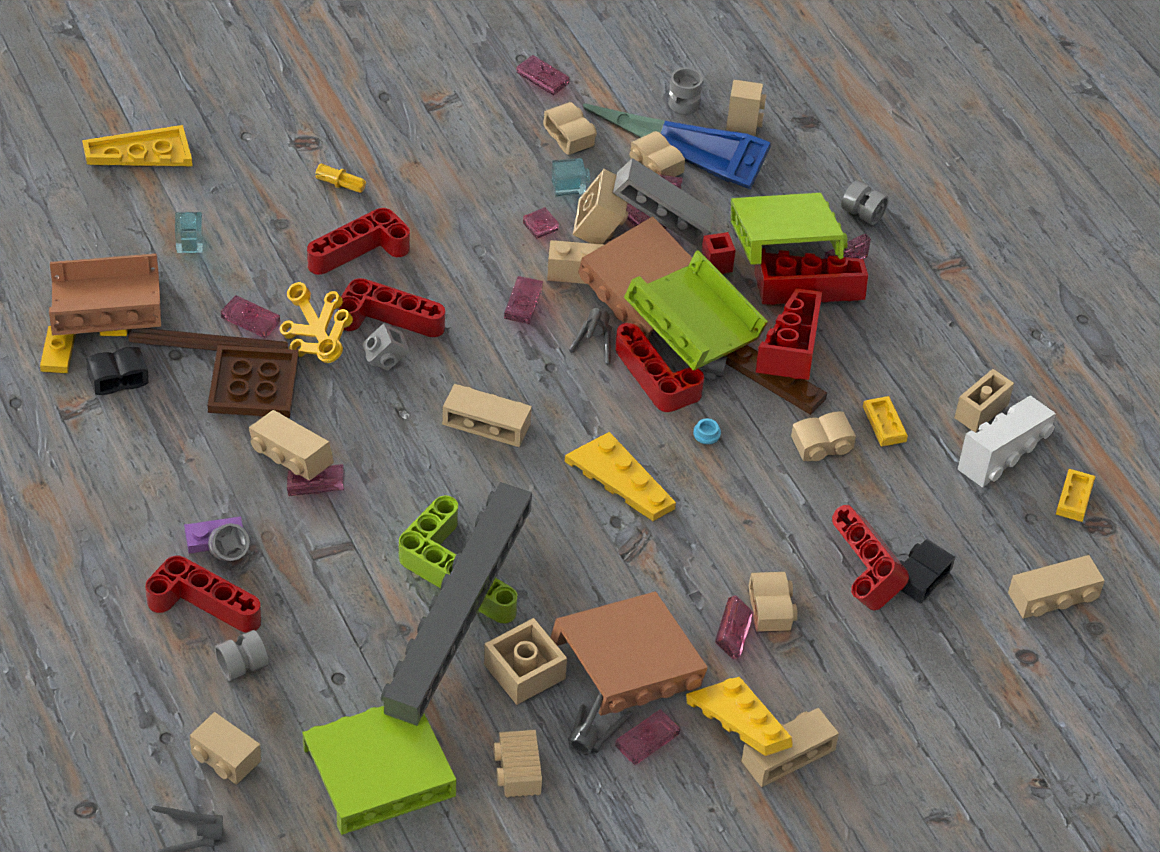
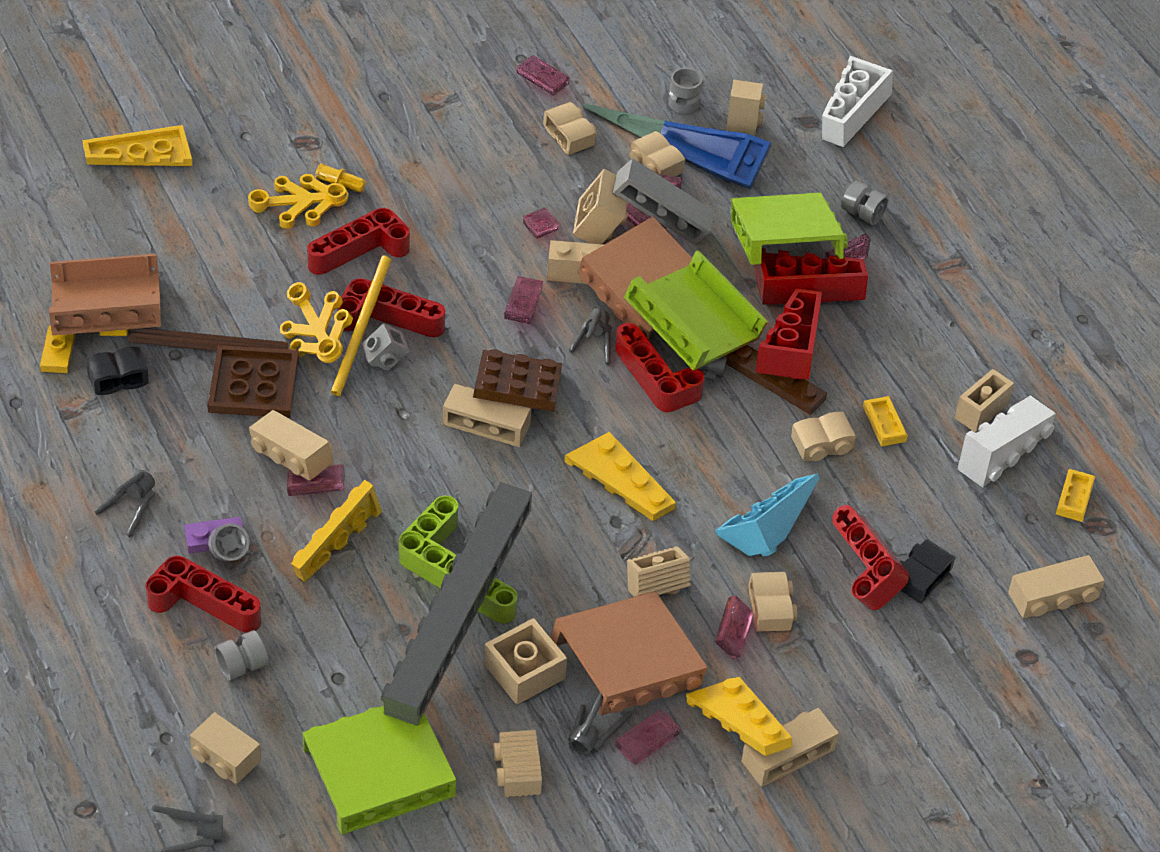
clear light blue brick [175,212,203,253] -> none
clear pink plate [221,295,280,338] -> none
clear light blue brick [551,158,590,196] -> none
medium azure plate [693,418,721,444] -> none
red brick [701,232,736,274] -> none
none -> dark grey plant [94,470,155,537]
none -> yellow plant [248,174,349,229]
none -> yellow wing [291,480,382,582]
none -> yellow piece [331,256,392,396]
none -> reddish brown plate [473,349,562,412]
none -> tan brick [627,546,691,597]
none -> medium azure wedge [715,474,819,557]
none -> white wedge [822,56,893,147]

